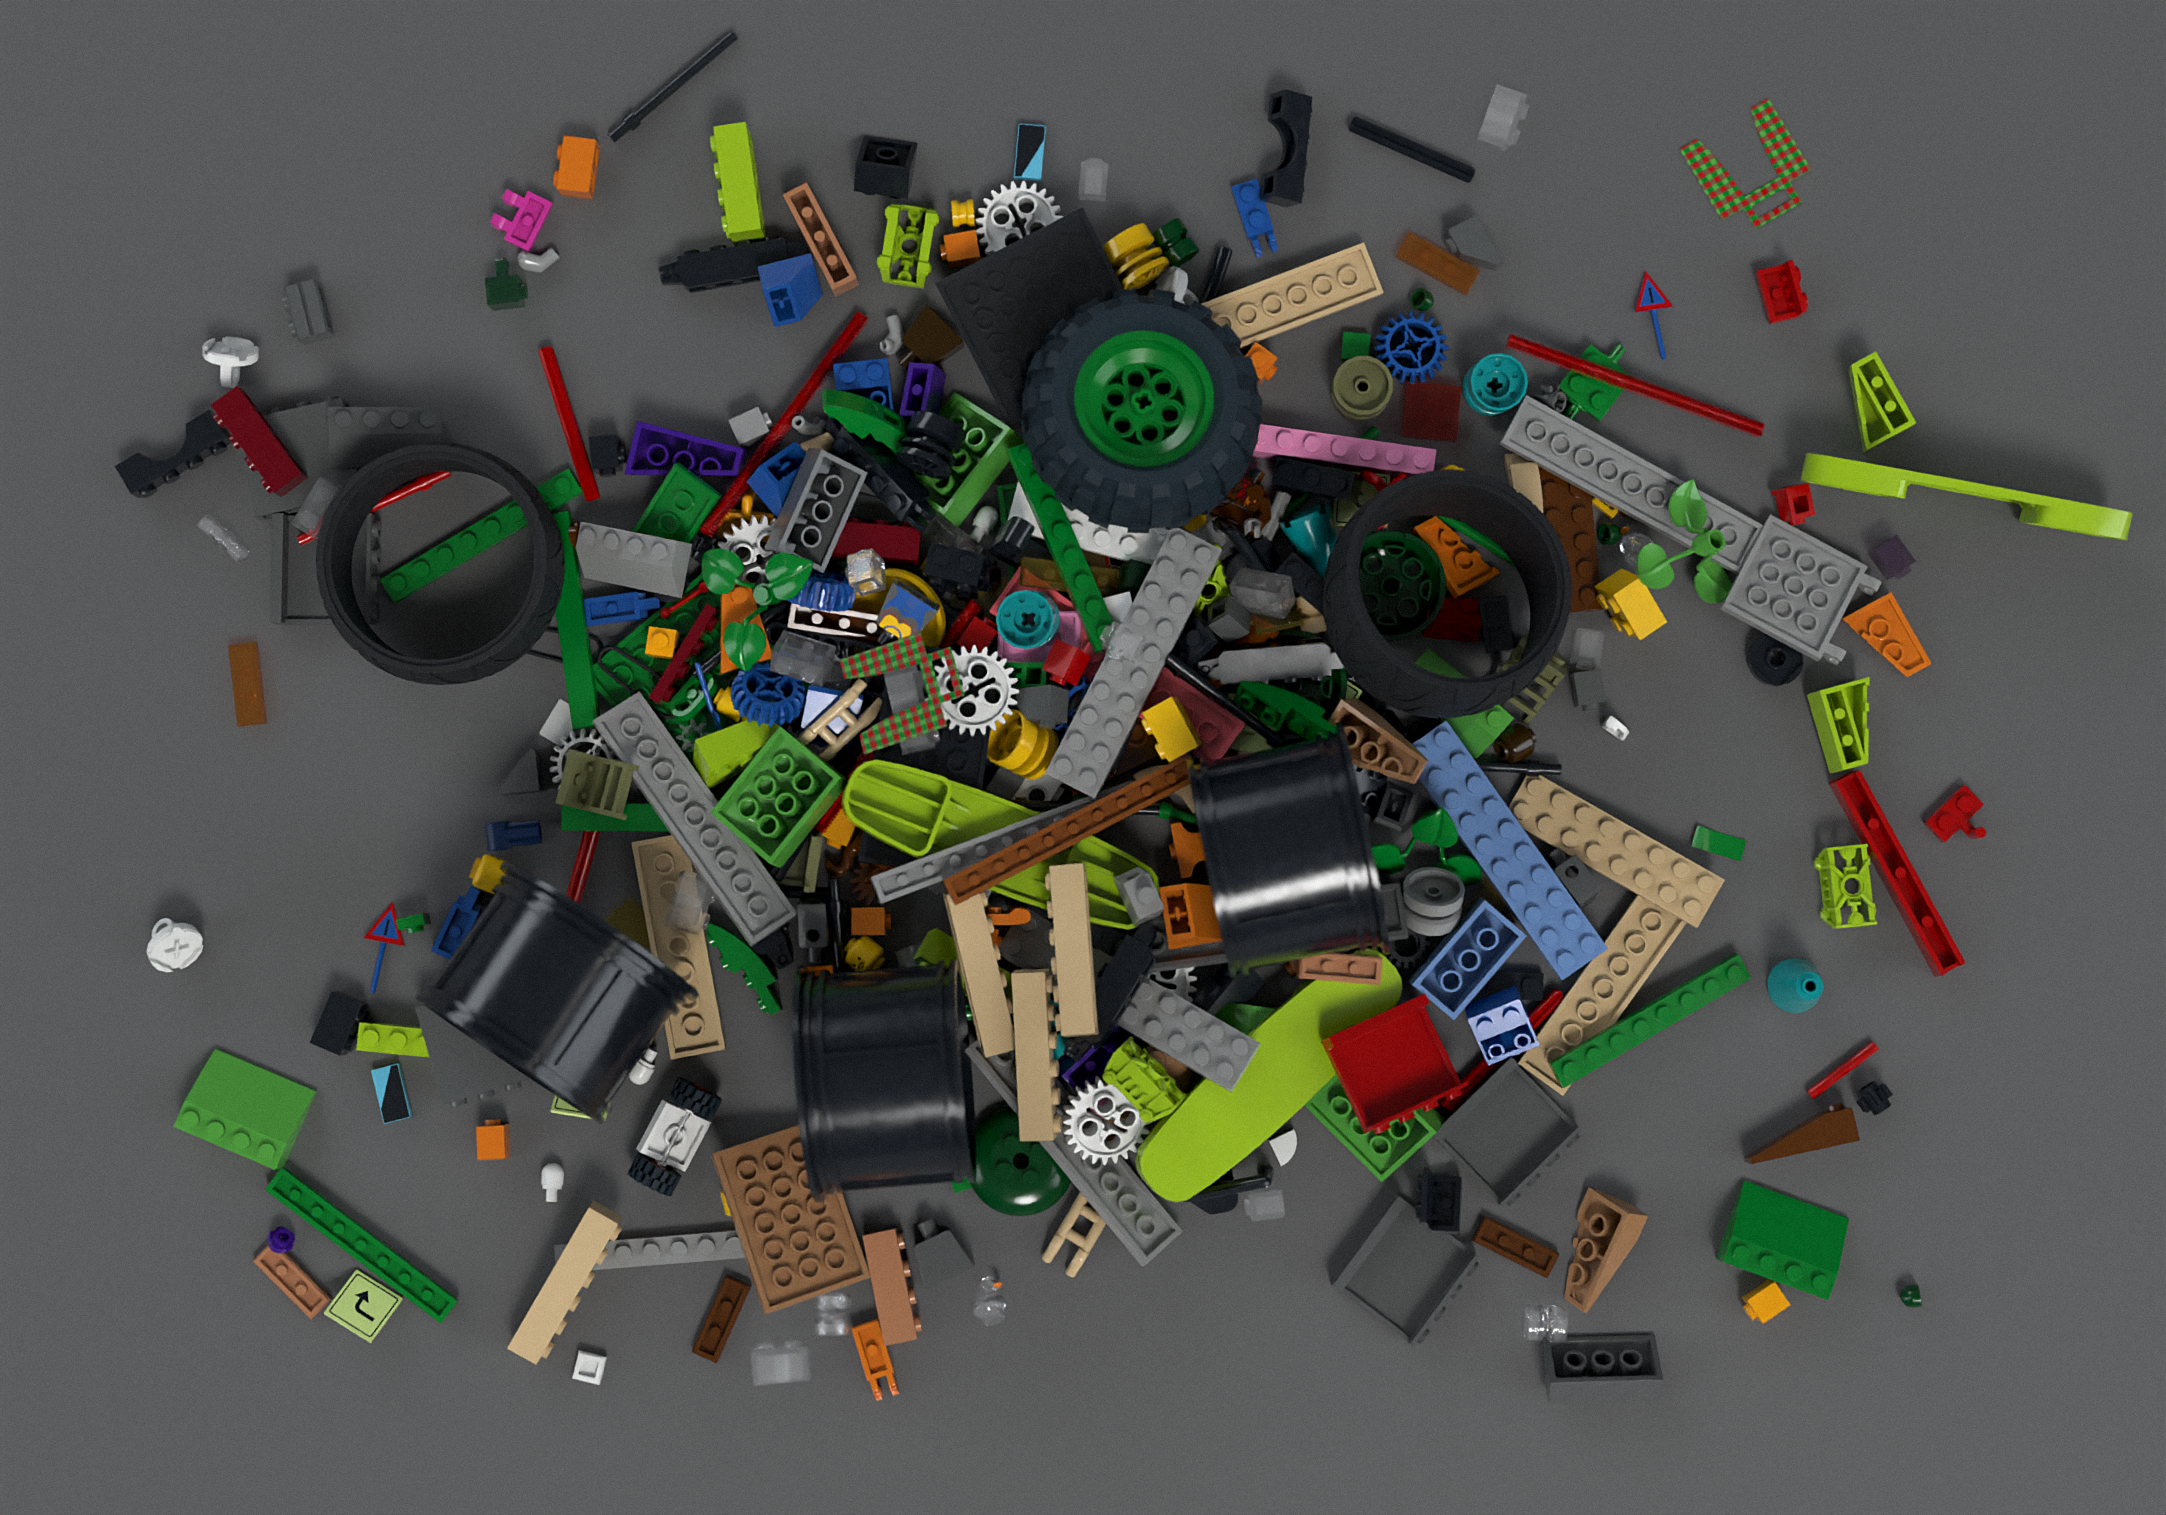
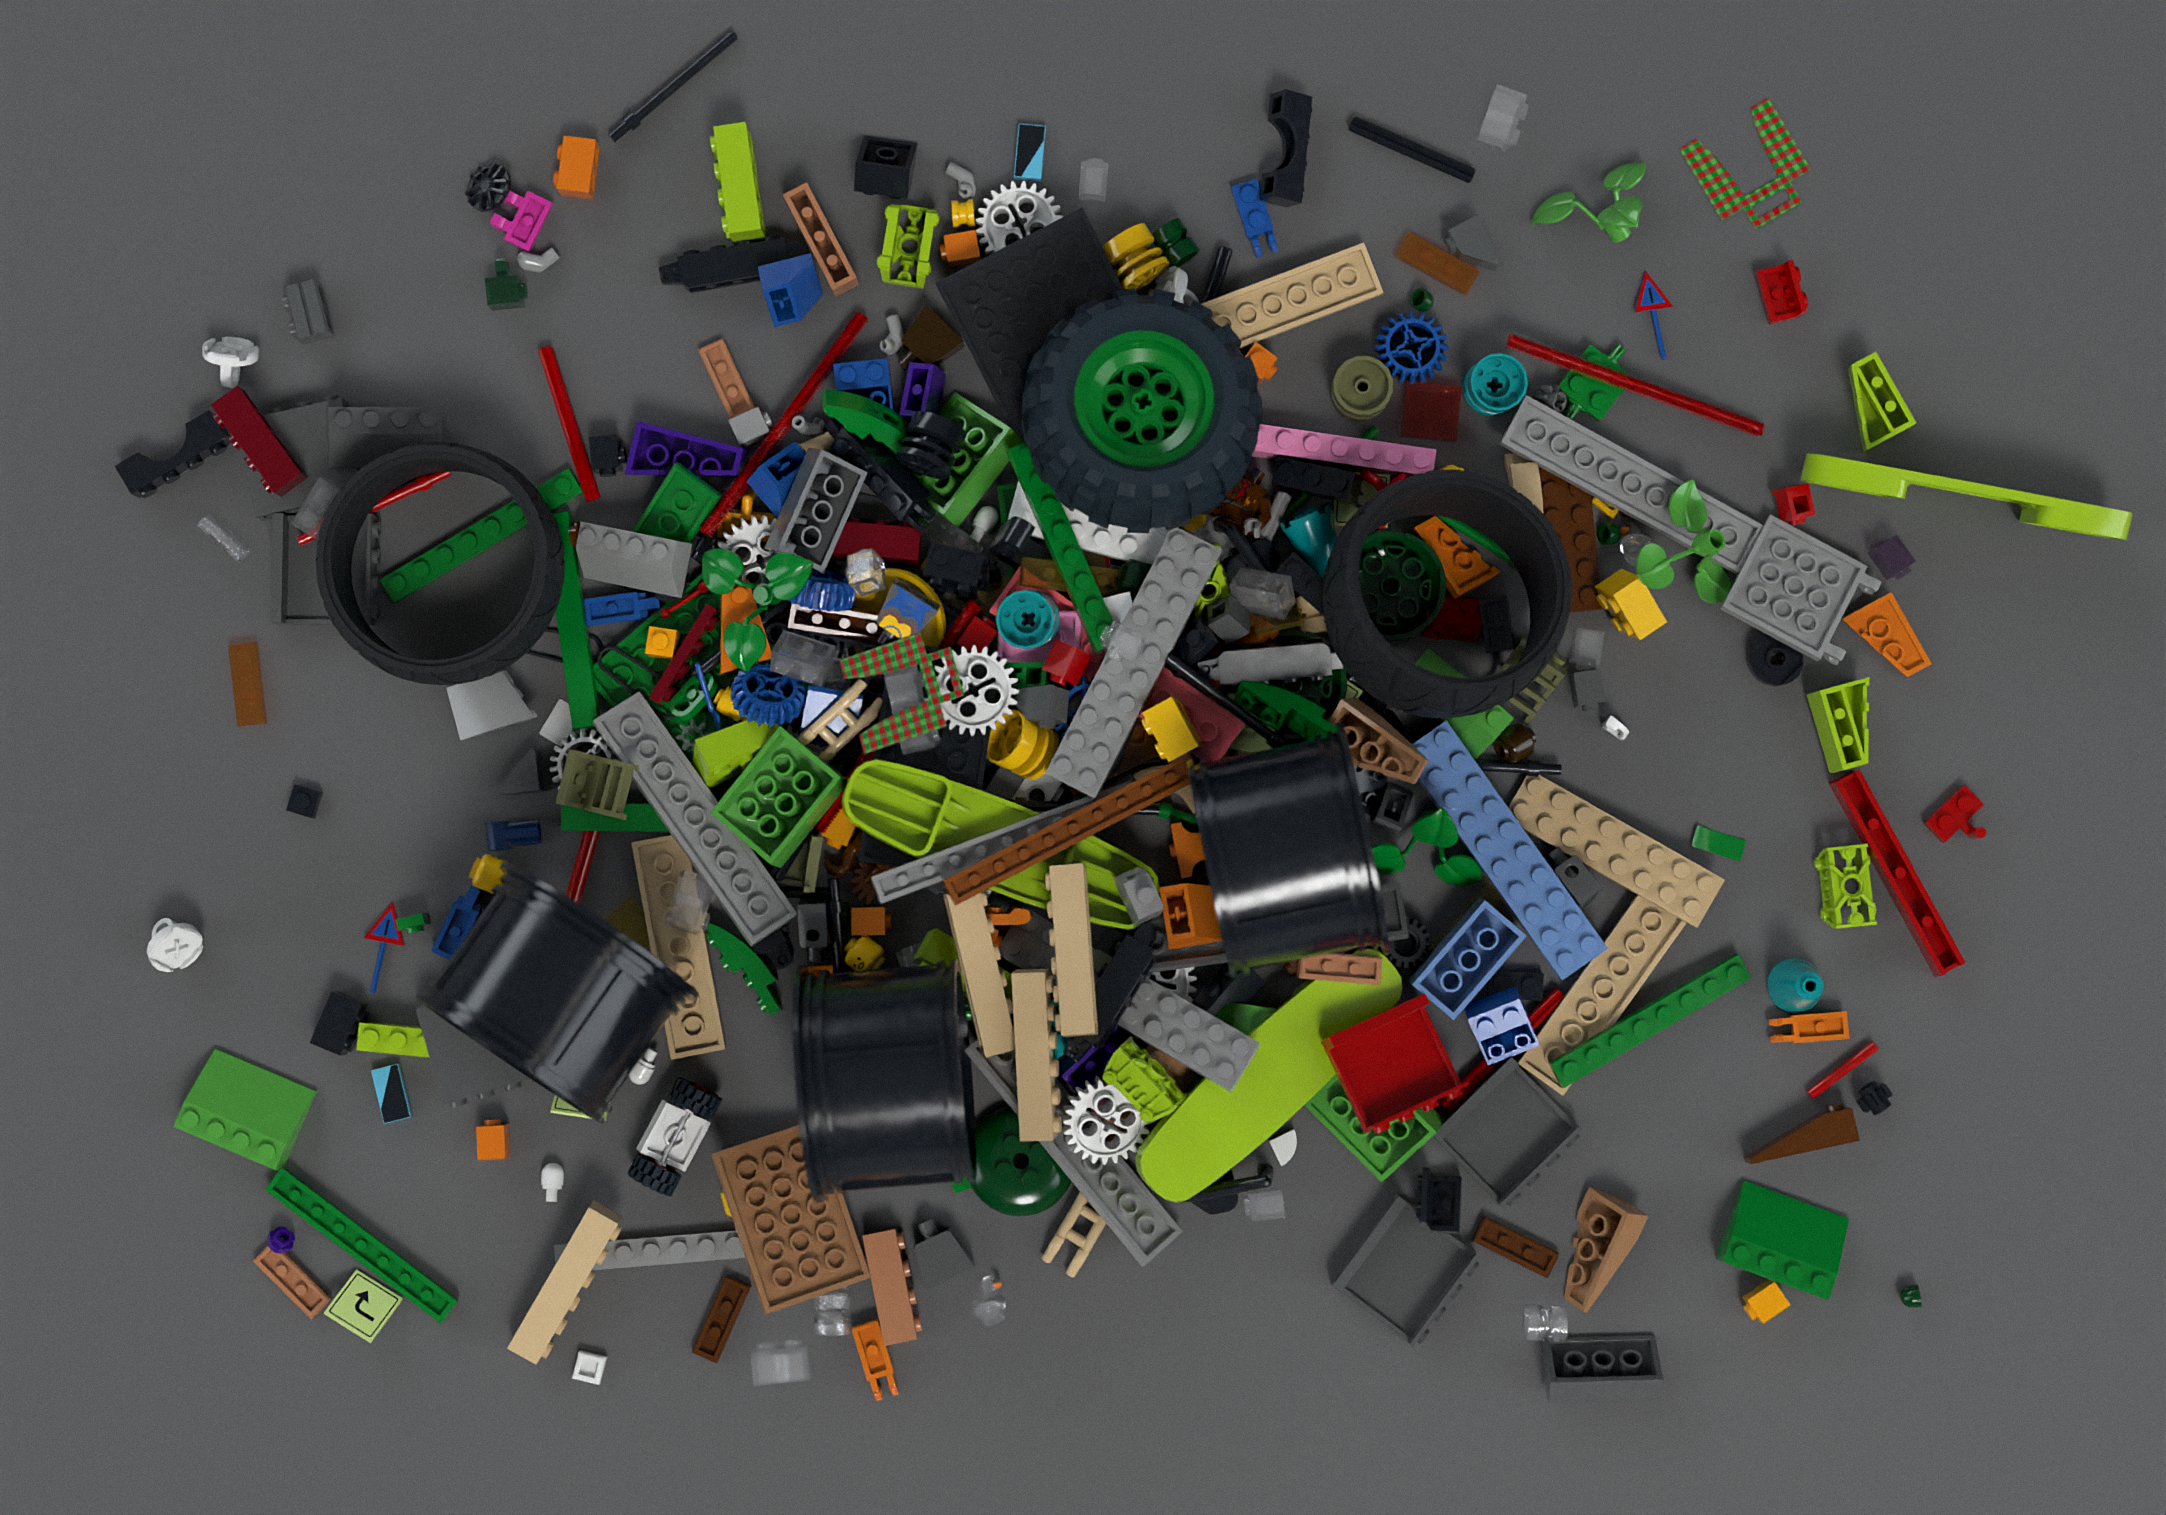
green tile [1341,332,1370,361] -> none
light grey wheel [1402,867,1465,936] -> none
none -> black plate [286,784,323,819]
none -> light grey slope [446,671,537,741]
none -> black wheel [465,162,511,212]
none -> nougat tile [698,338,755,419]
none -> light grey arm [945,162,977,199]
none -> bright green plant [1532,161,1646,243]
none -> orange hinge [1768,1011,1849,1043]

